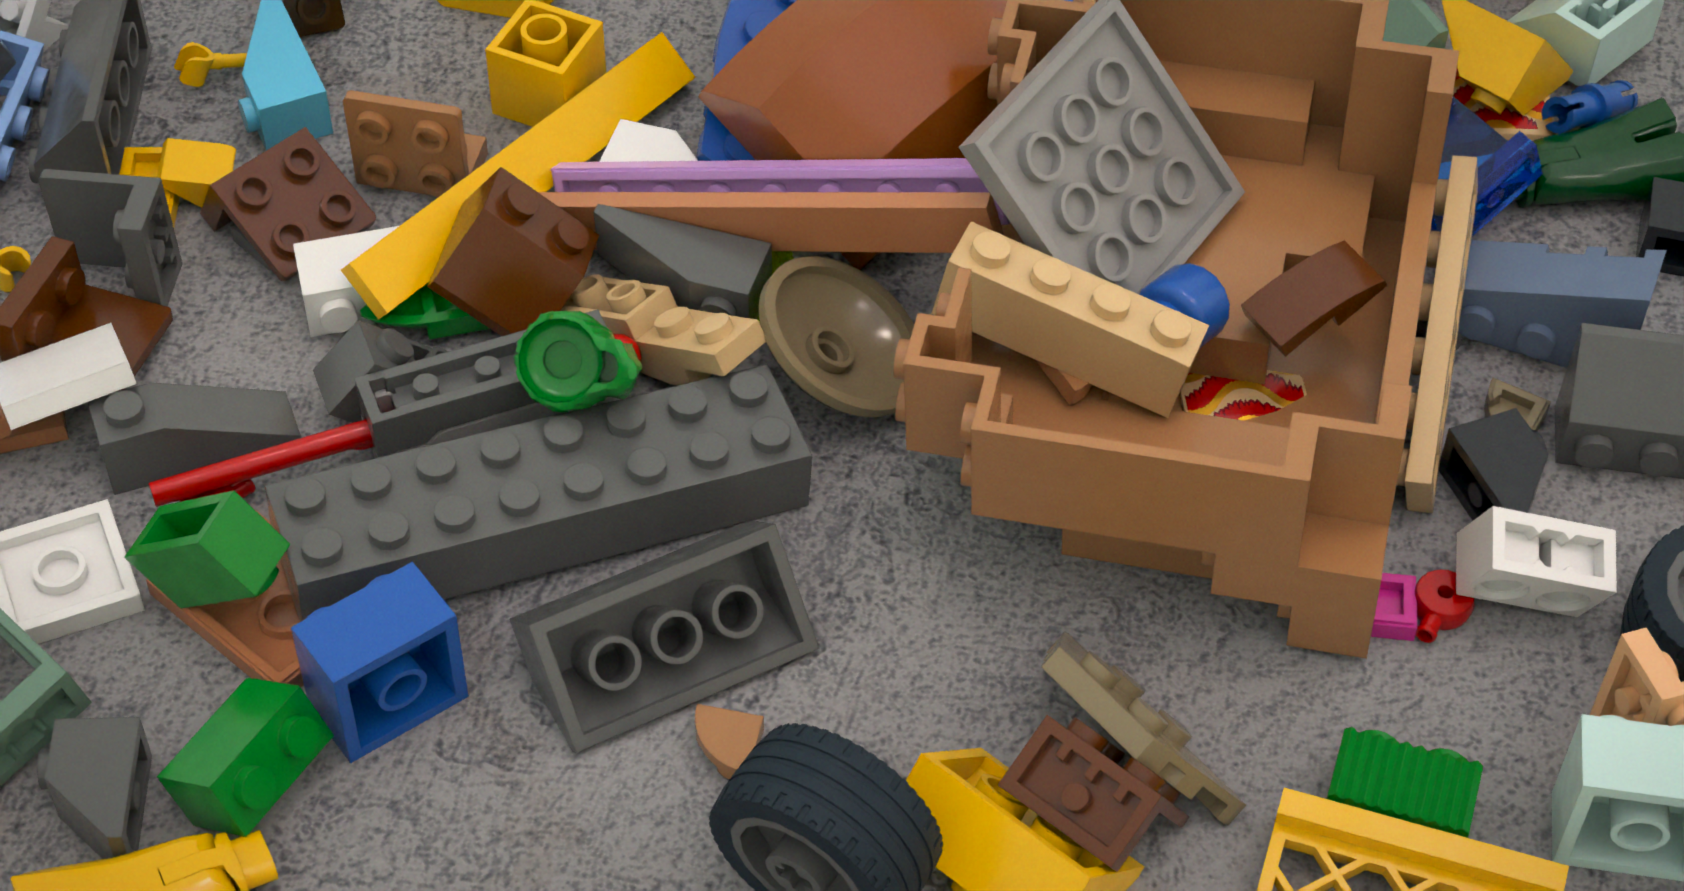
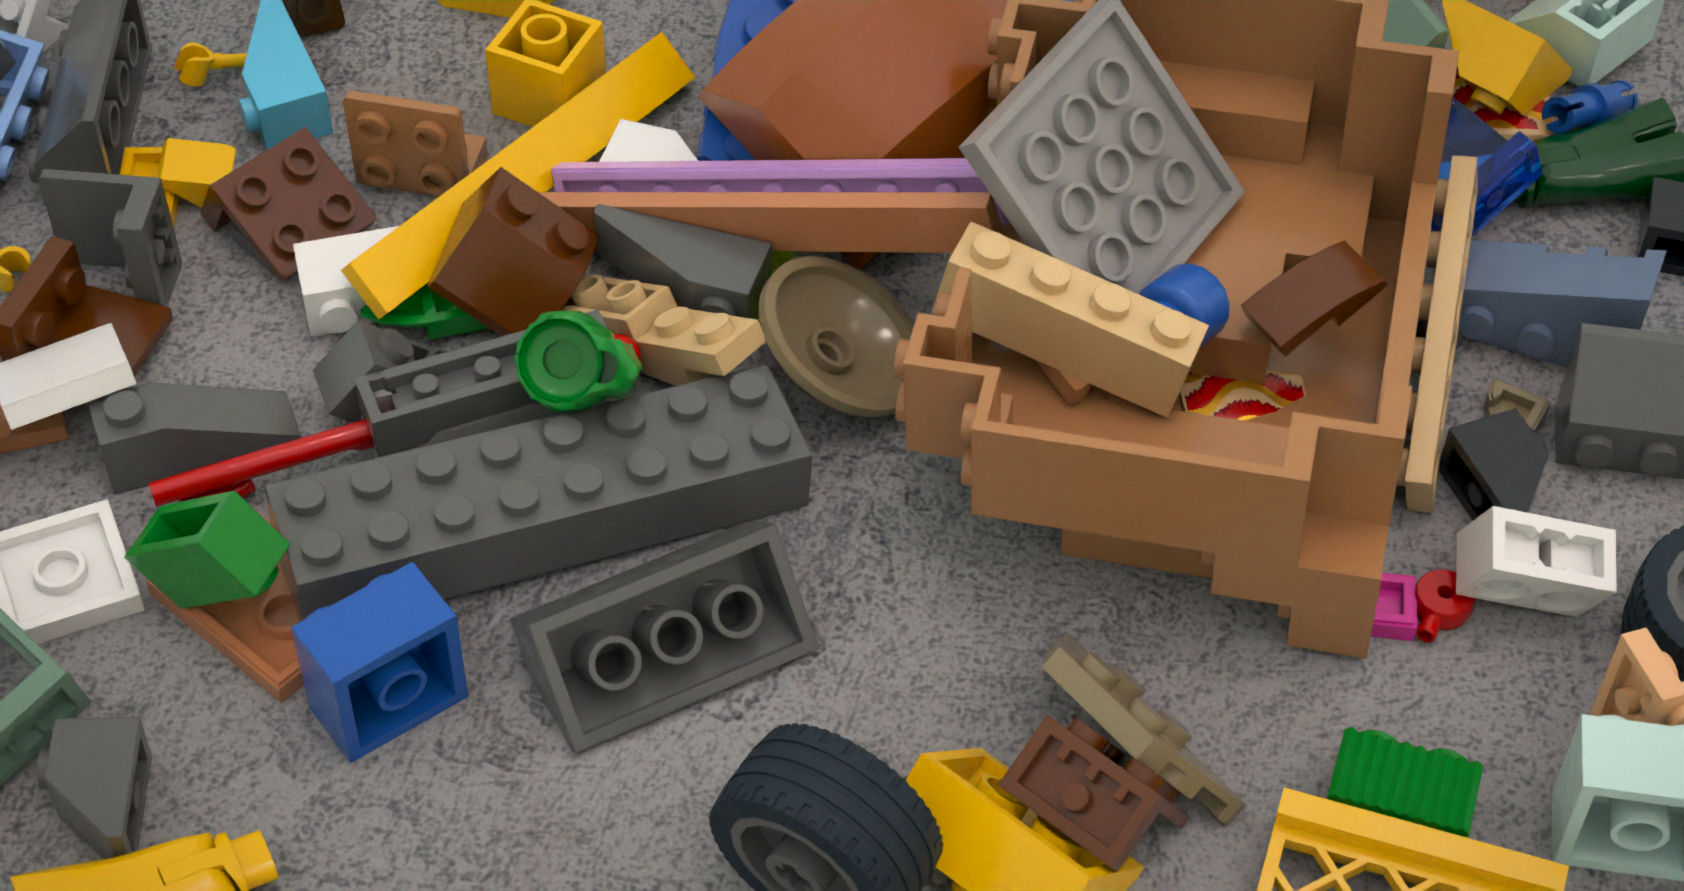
green brick [157,678,334,837] -> none
medium nougat tile [695,704,764,779] -> none

